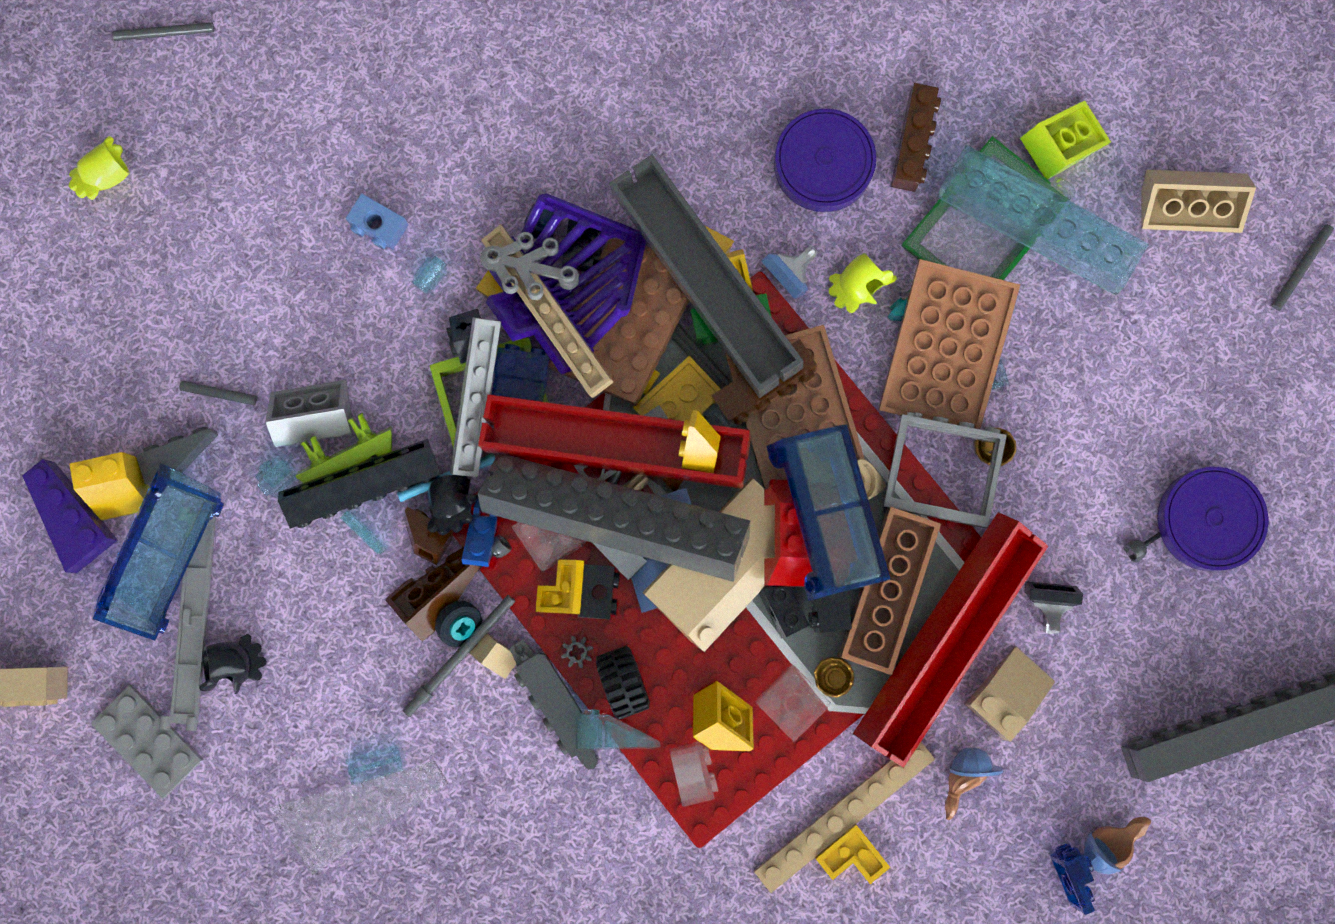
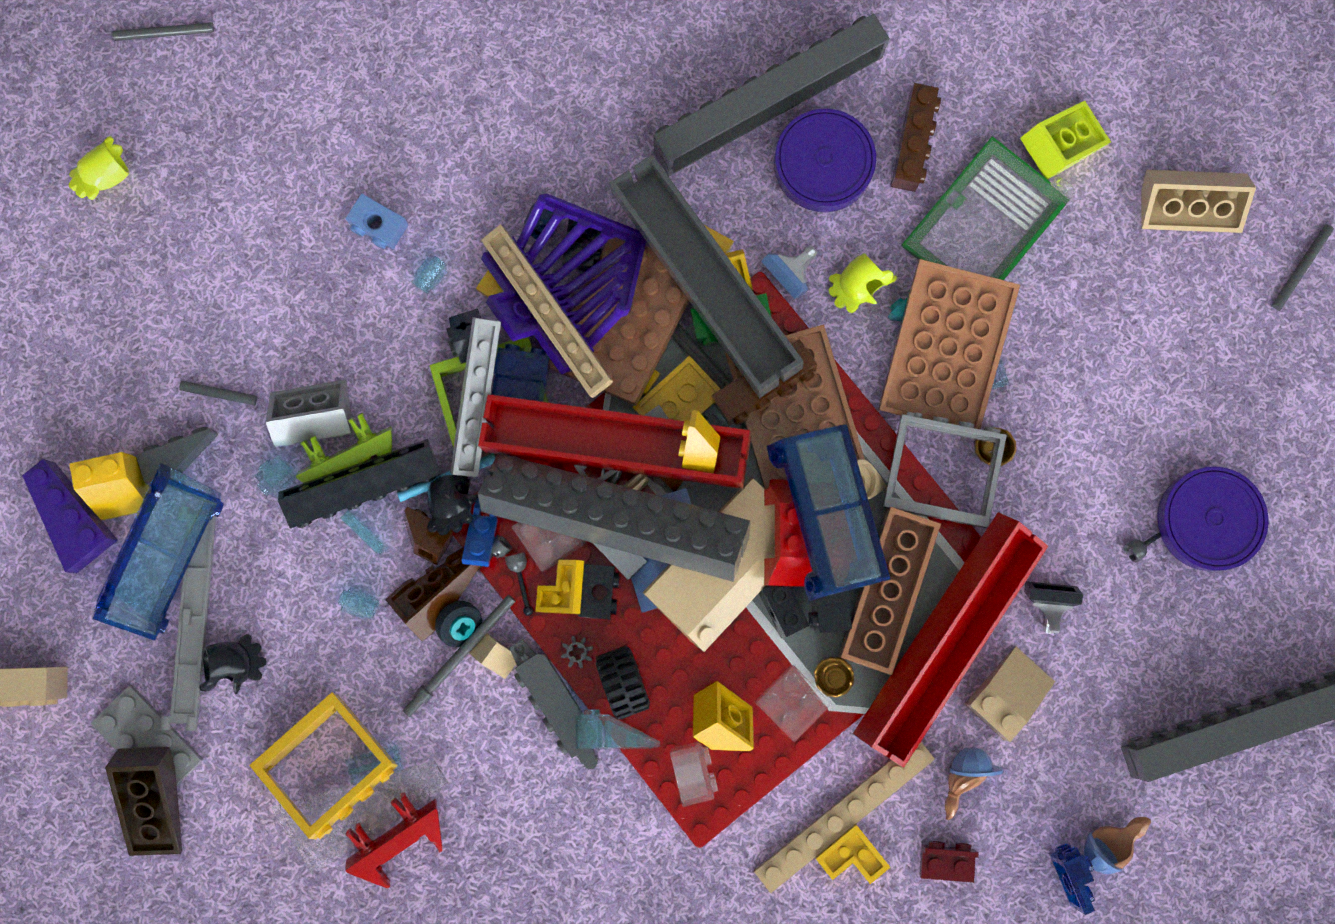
light grey plant [480,232,579,300] -> none
clear light blue brick [937,145,1149,295] -> none
none -> dark brown slope [105,747,182,856]
none -> yellow window [249,692,398,840]
none -> clear light blue brick [338,587,380,620]
none -> red hose [345,792,443,889]
none -> hinge [505,552,534,616]
none -> dark grey piece [653,14,890,176]
none -> dark red bracket [920,841,979,883]

